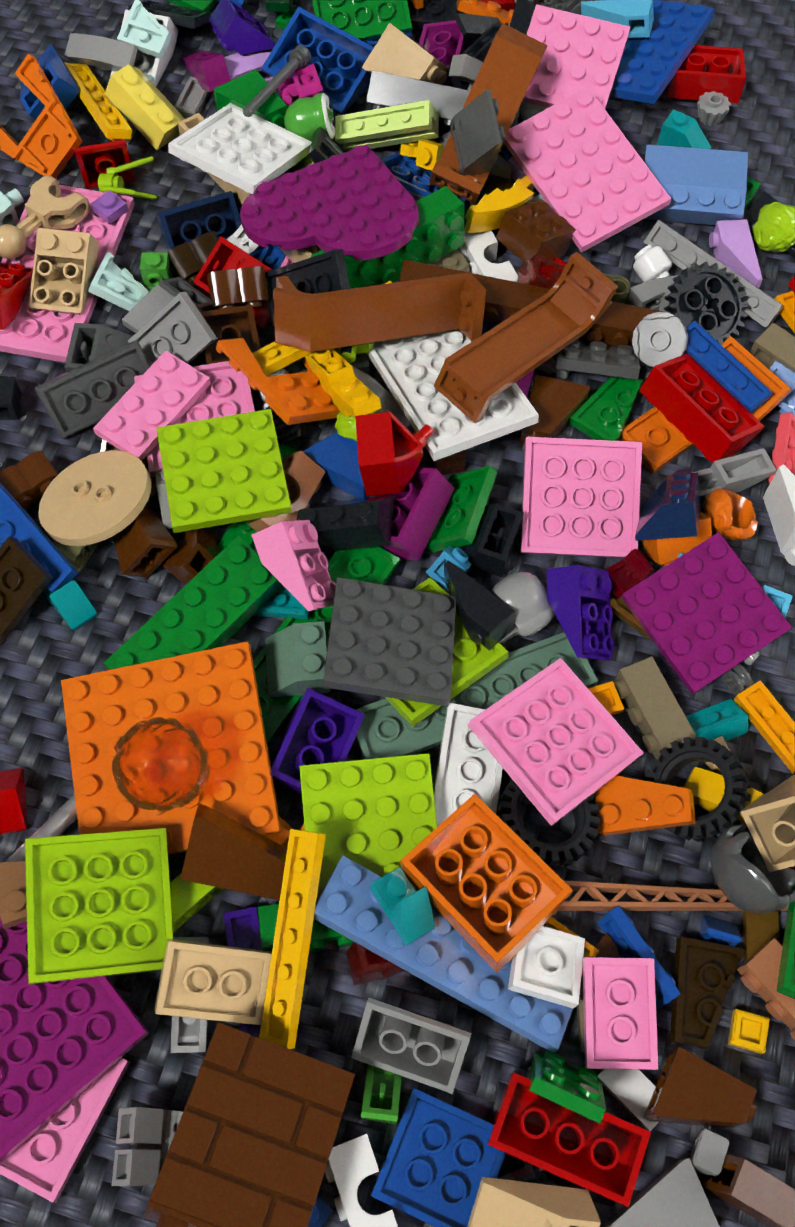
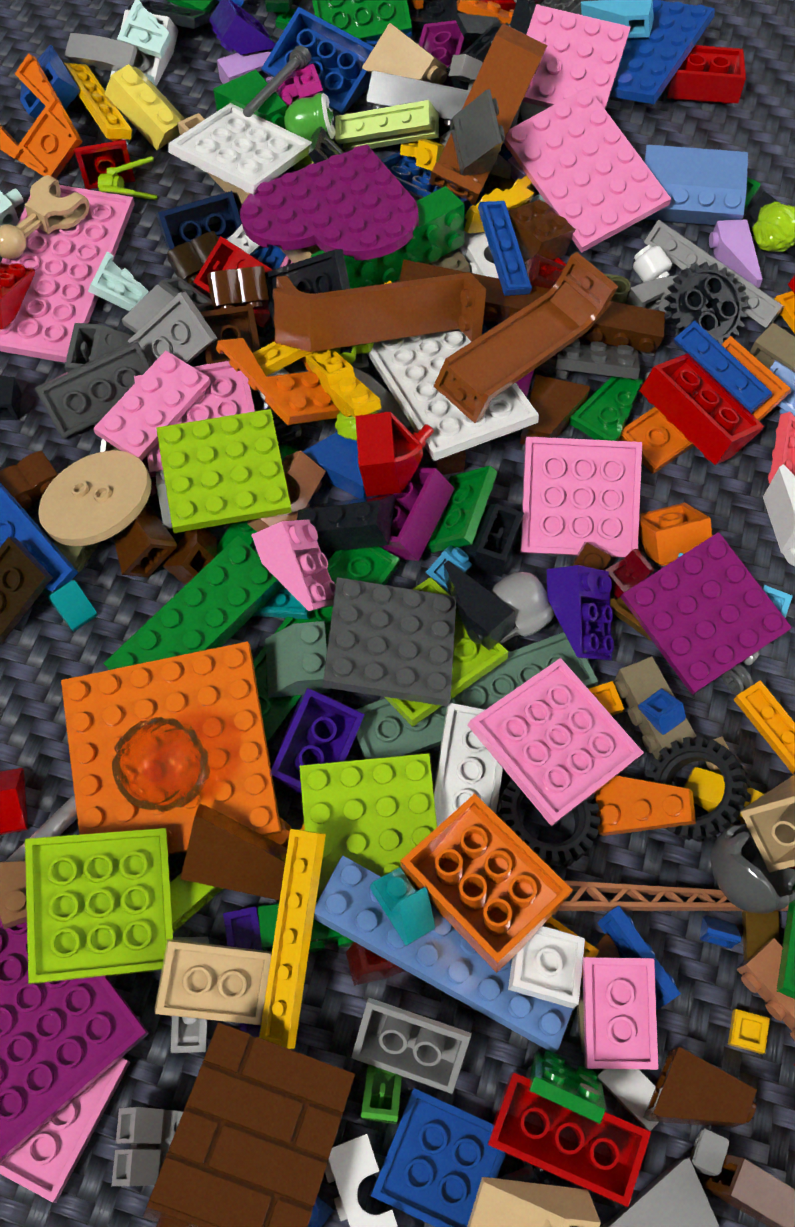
tan slope [29,228,99,314] -> none
medium lavender plate [91,190,129,225] -> none
bright green brick [140,252,173,291] -> none
light grey tile [174,76,211,118] -> none
magenta slope [181,50,231,95] -> none
light grey tile [632,312,688,367] -> none
dark blue slope [635,470,701,541] -> none
teal slope [657,109,711,149] -> none
dark brown wing [670,937,746,1049] -> none
teal slope [686,698,749,742] -> none
light grey slope [692,448,777,506] -> none
light grey piece [697,91,731,126] -> none
orange hair [701,488,758,540] -> none
none -> blue tile [478,201,532,296]
none -> reddish brown plate [571,542,612,570]
none -> blue slope [638,688,686,735]

